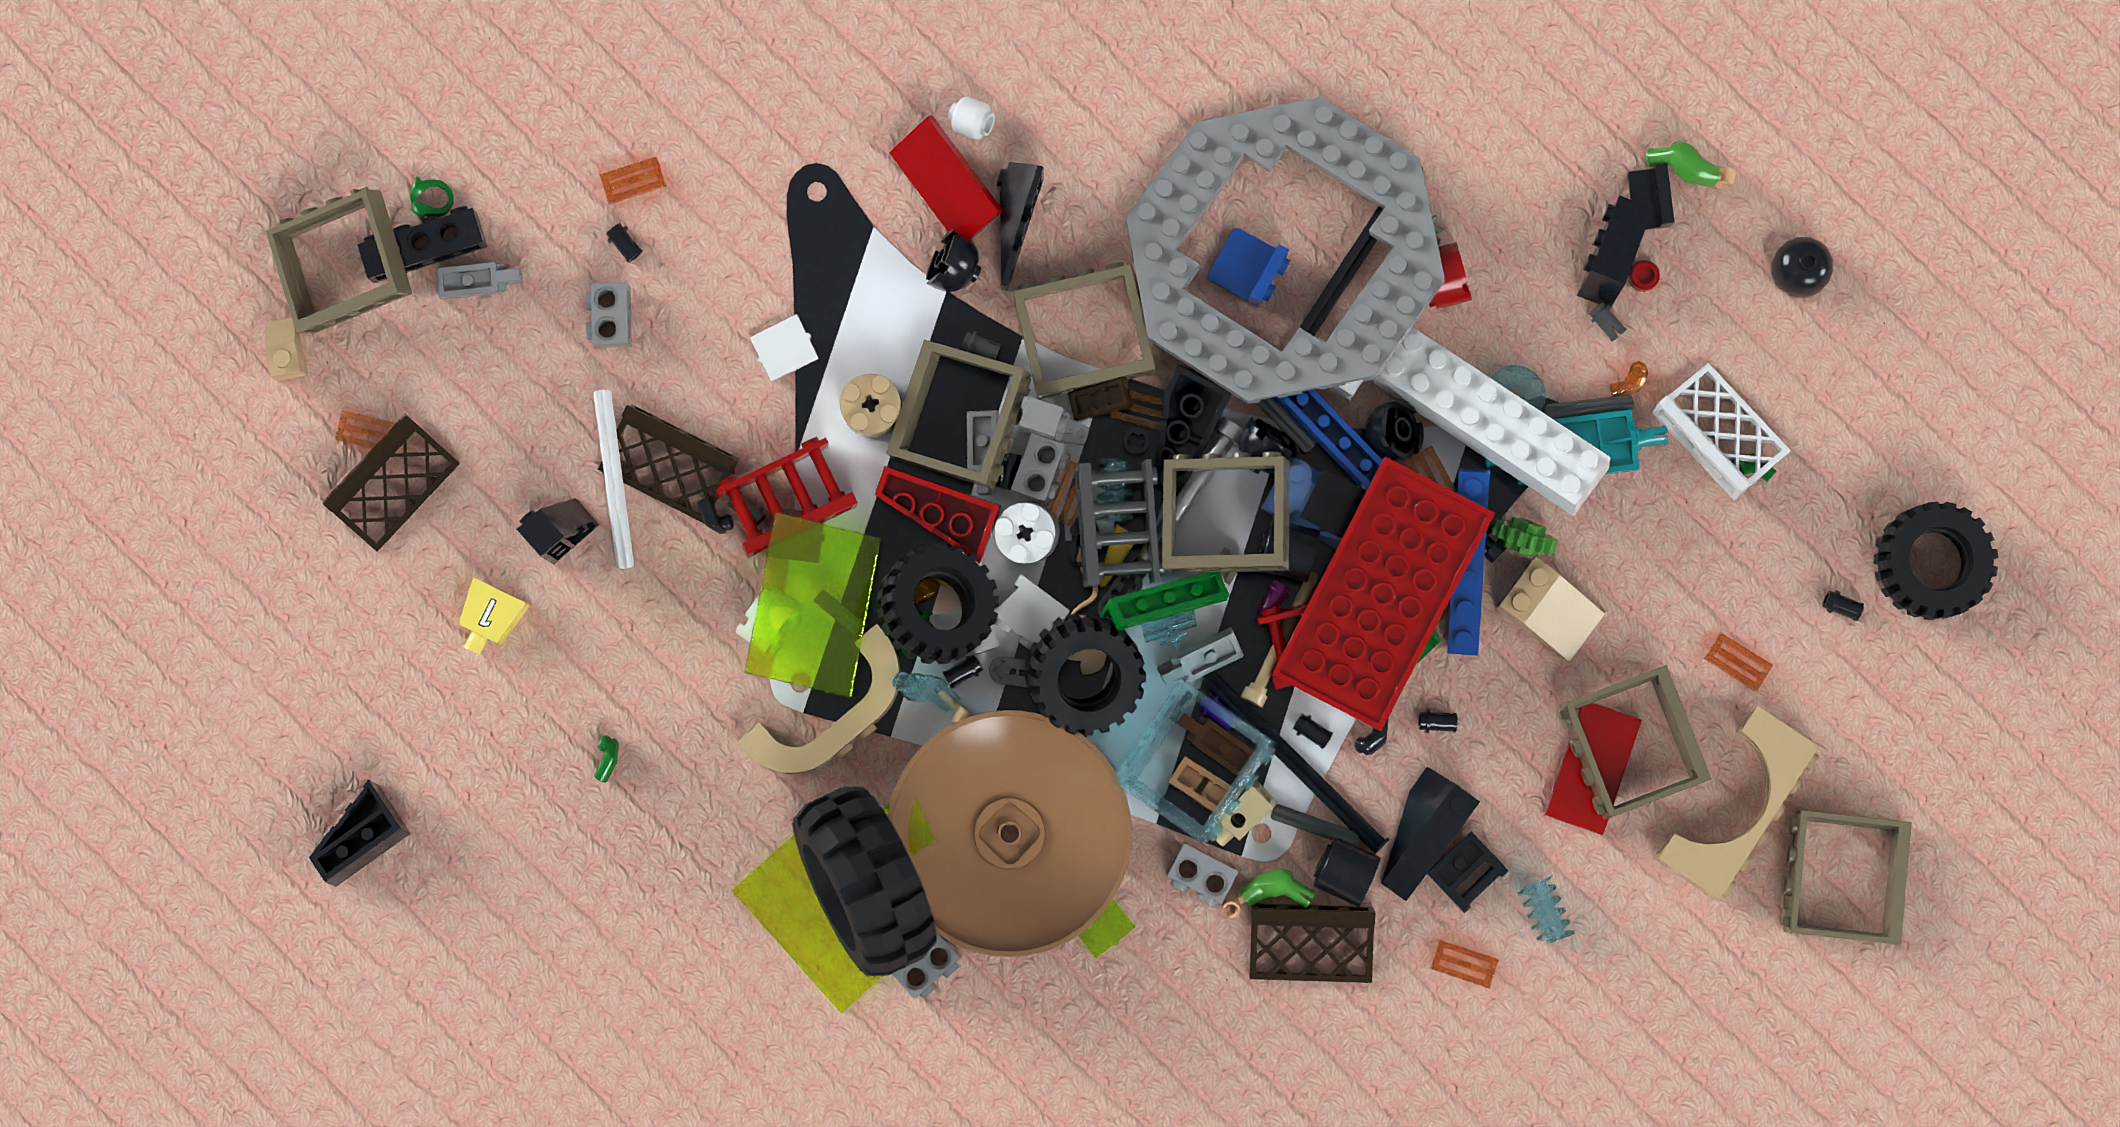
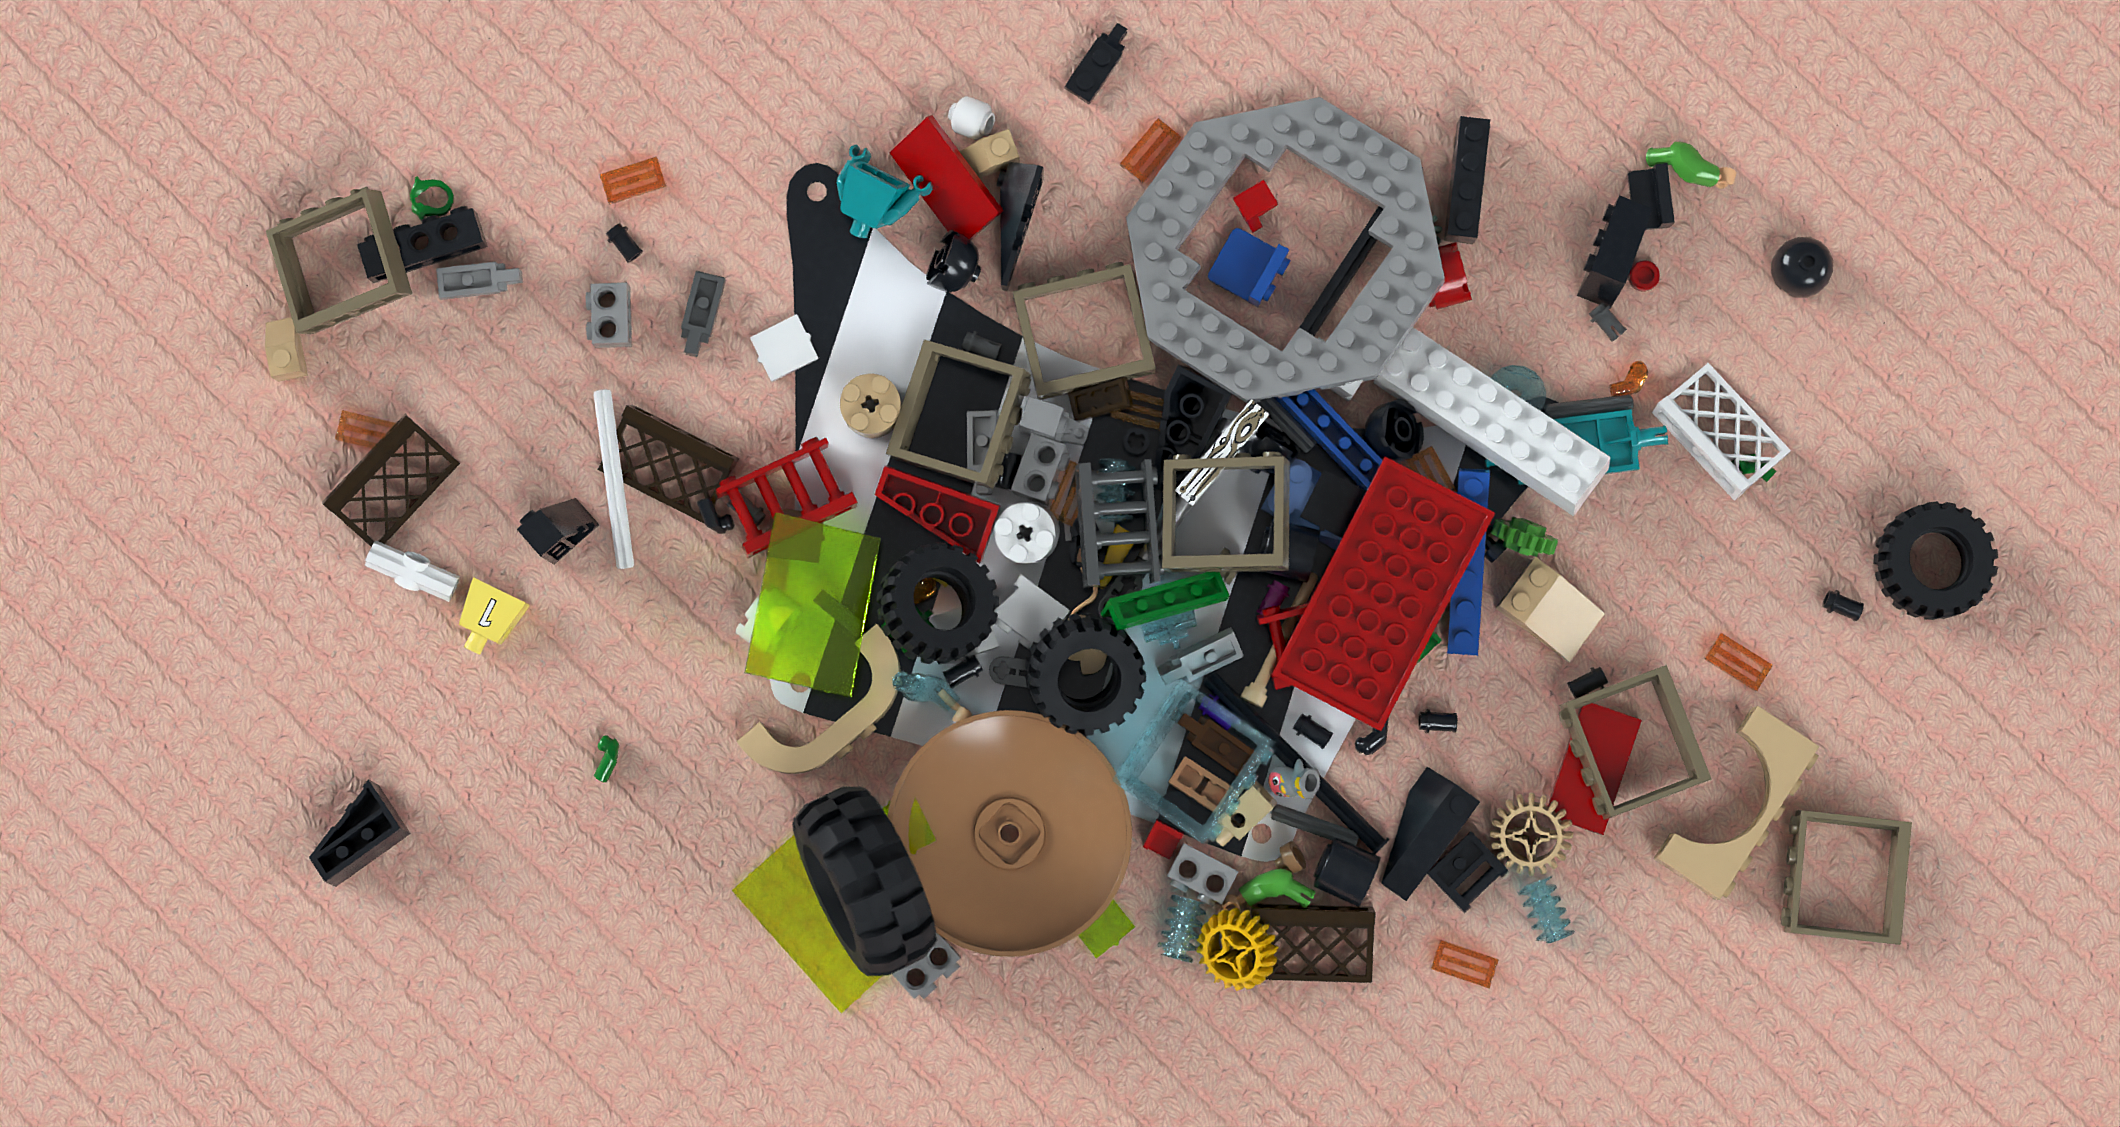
none -> white piece [365,541,460,602]
none -> dark grey hinge [681,271,726,357]
none -> teal torso [836,145,933,238]
none -> tan slope [960,129,1020,178]
none -> black hinge [1064,23,1128,105]
none -> clear orange tile [1120,118,1181,184]
none -> red panel [1142,818,1184,860]
none -> clear light blue piece [1157,895,1207,963]
none -> sticker [1175,399,1269,506]
none -> yellow gear [1196,908,1278,991]
none -> red panel [1233,180,1278,233]
none -> light grey animal [1268,759,1320,799]
none -> medium nougat tile [1274,841,1306,874]
none -> black brick [1444,116,1491,244]
none -> tan gear [1490,793,1573,876]
none -> black pin [1567,667,1608,699]

